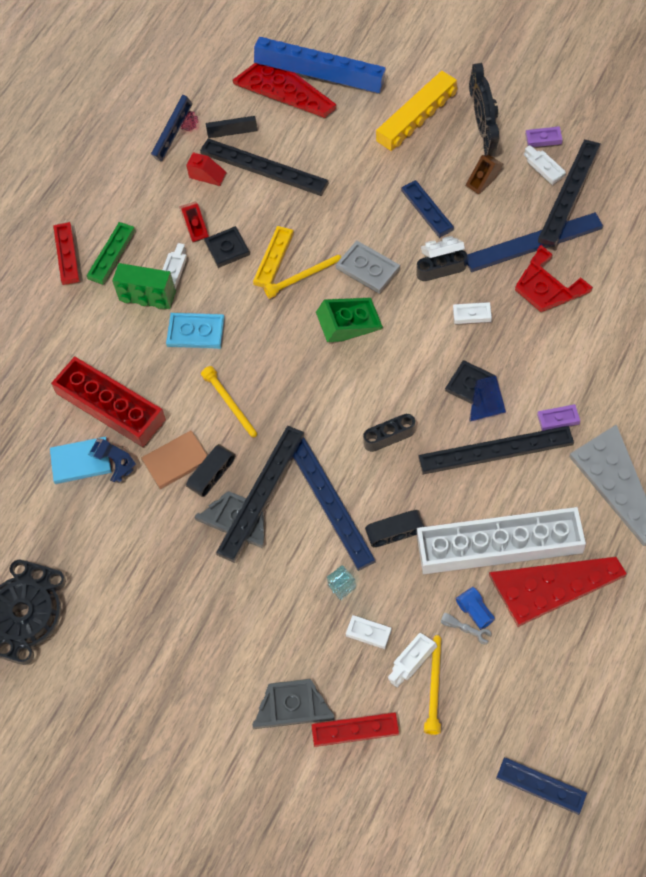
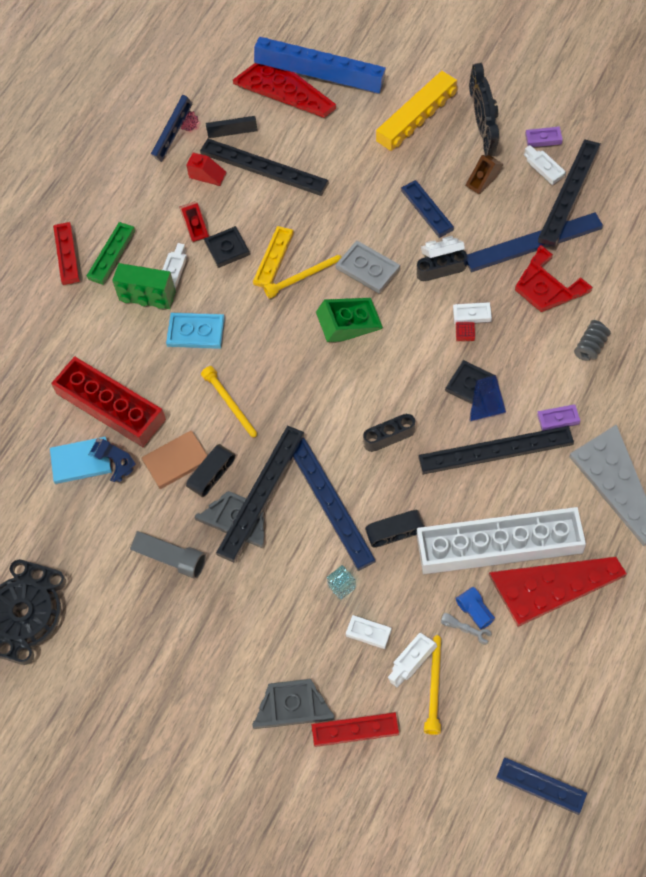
none -> dark grey beam [130,531,206,579]
none -> tile [456,322,475,341]
none -> dark grey piece [574,320,611,361]

